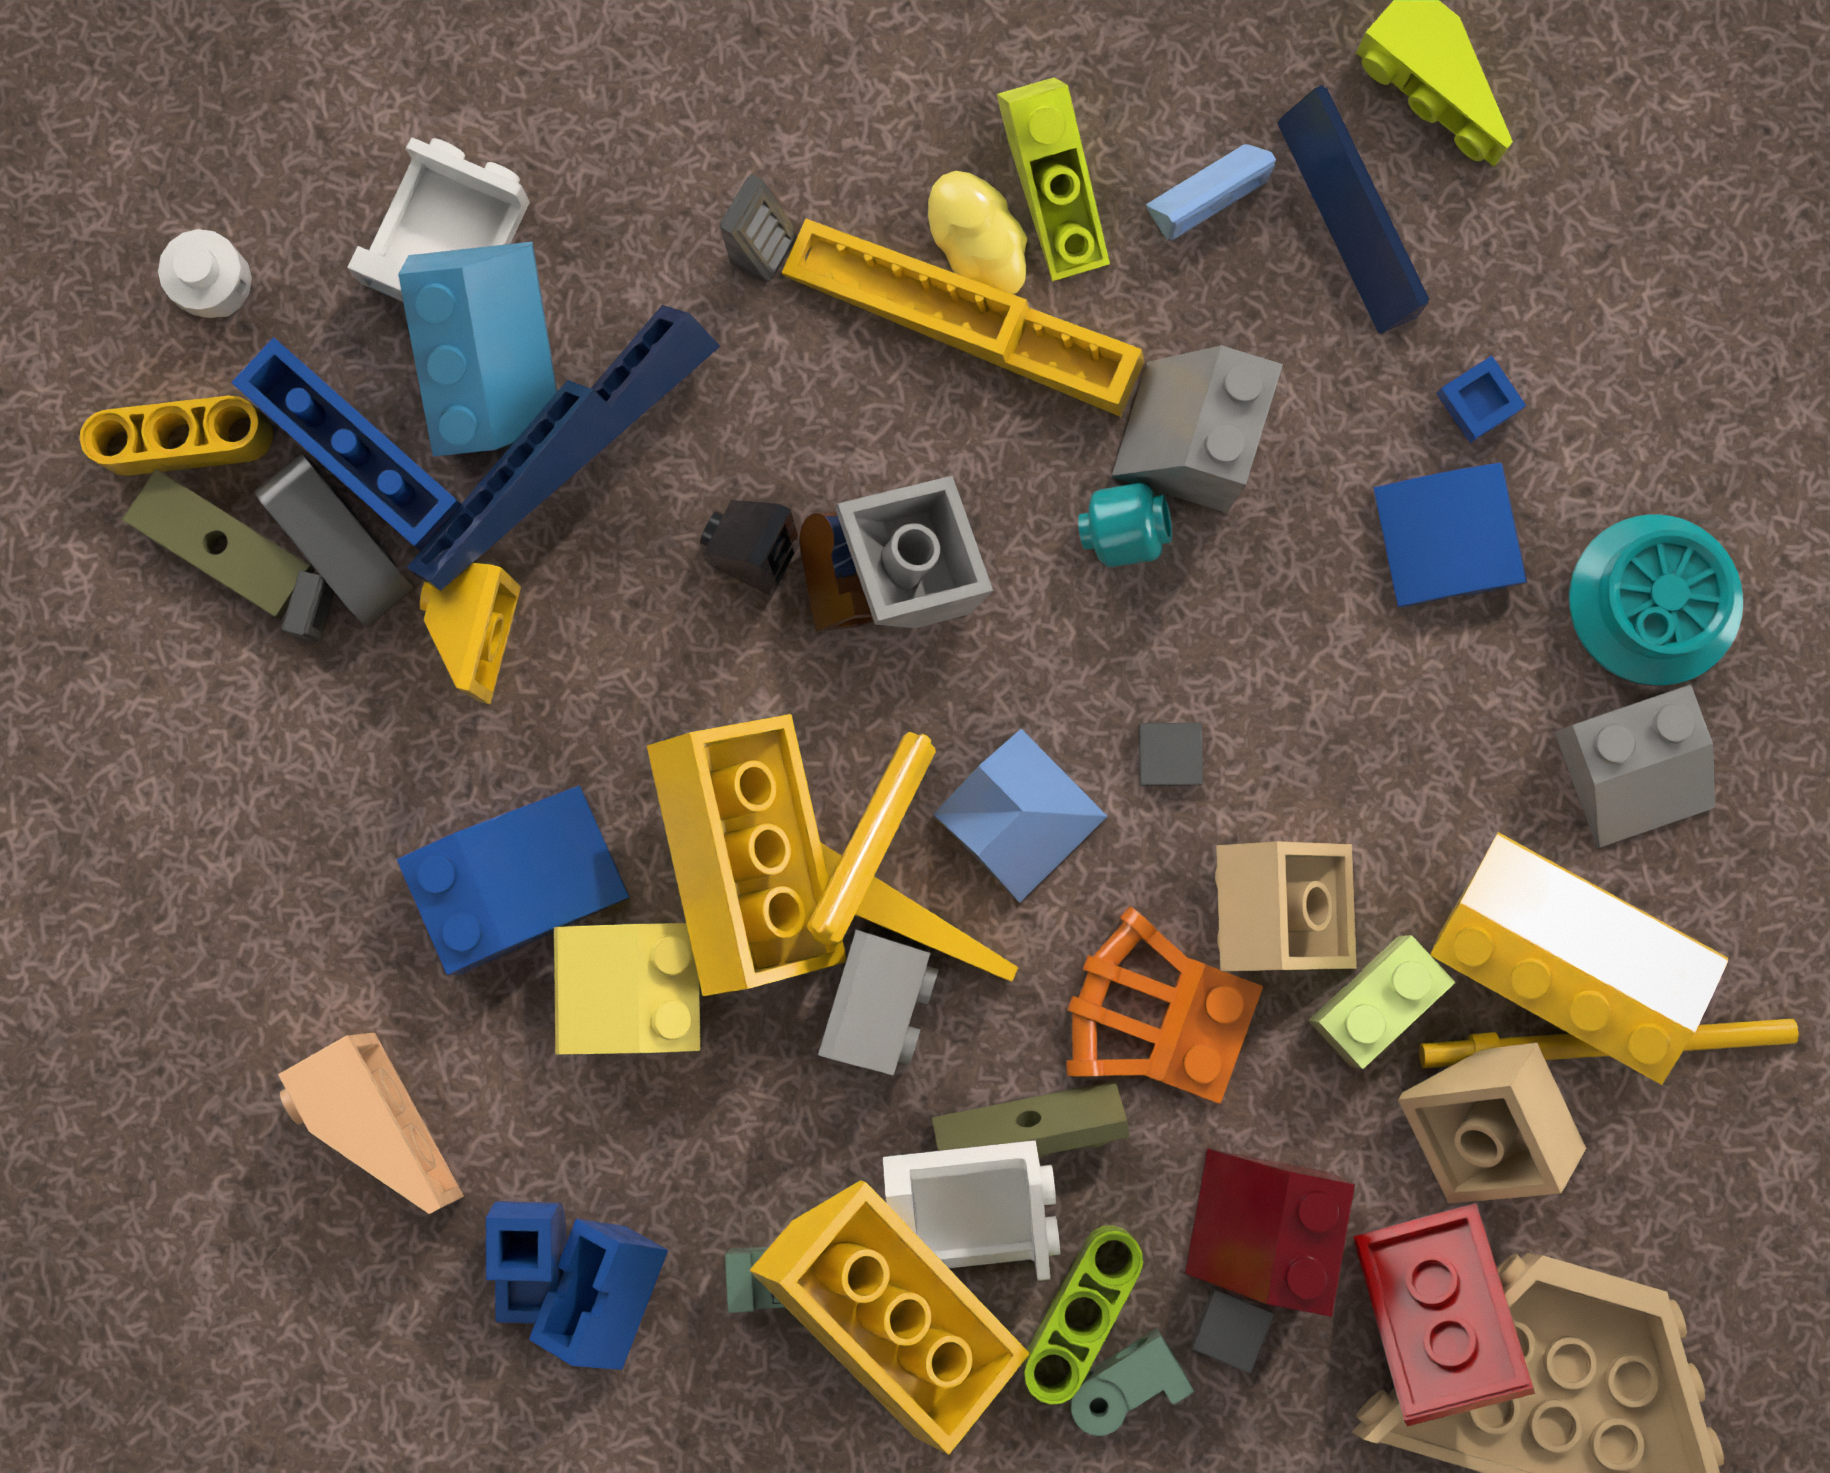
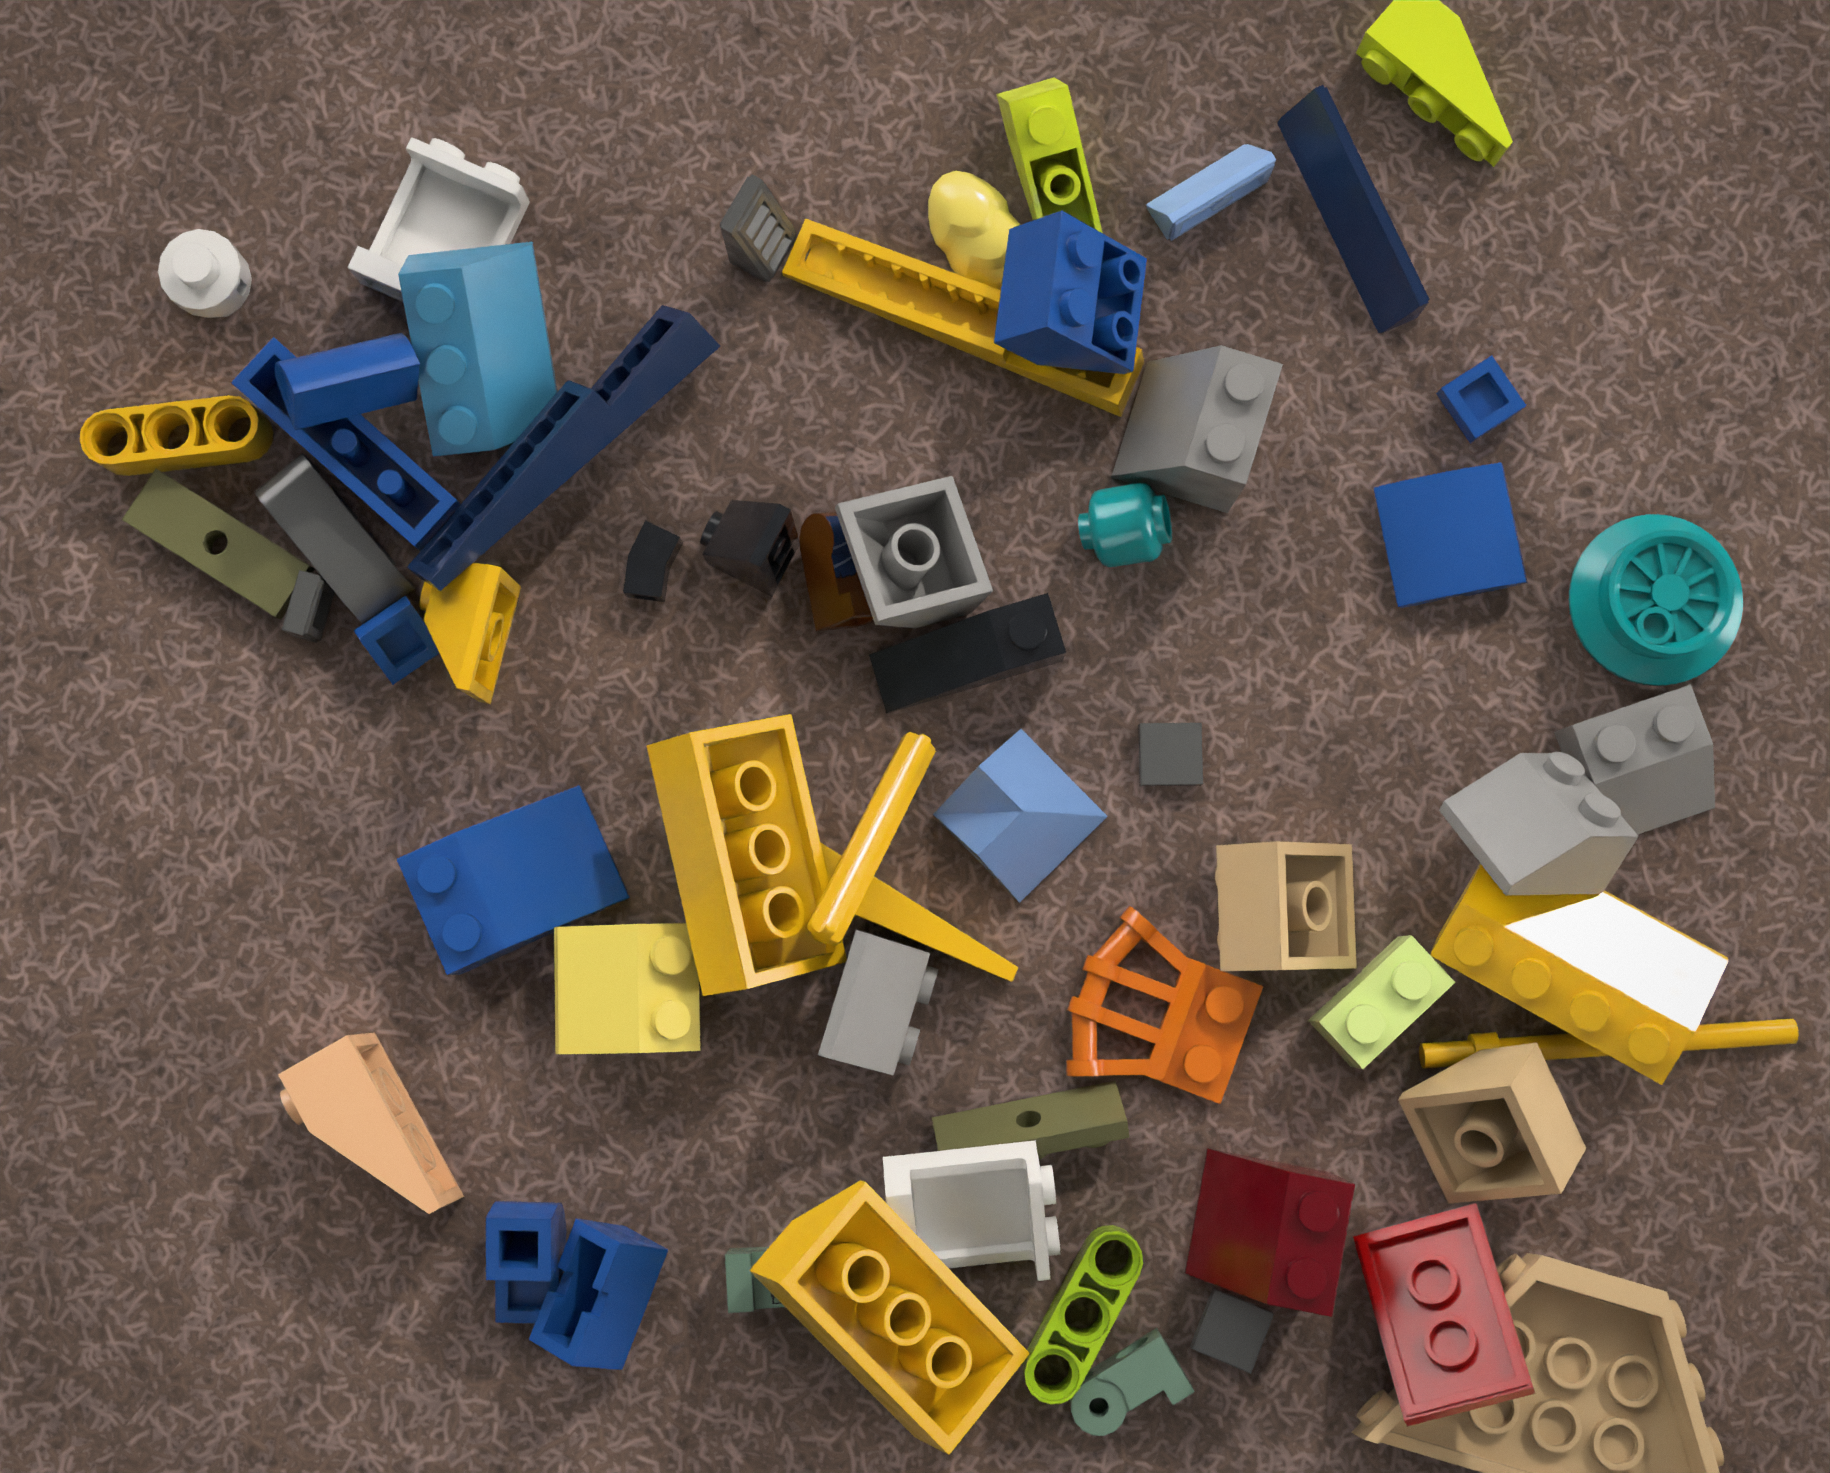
none -> blue brick [275,333,420,430]
none -> blue plate [354,596,439,685]
none -> black piece [623,520,683,602]
none -> black slope [869,593,1066,714]
none -> blue slope [994,210,1147,374]
none -> light grey slope [1439,752,1639,896]

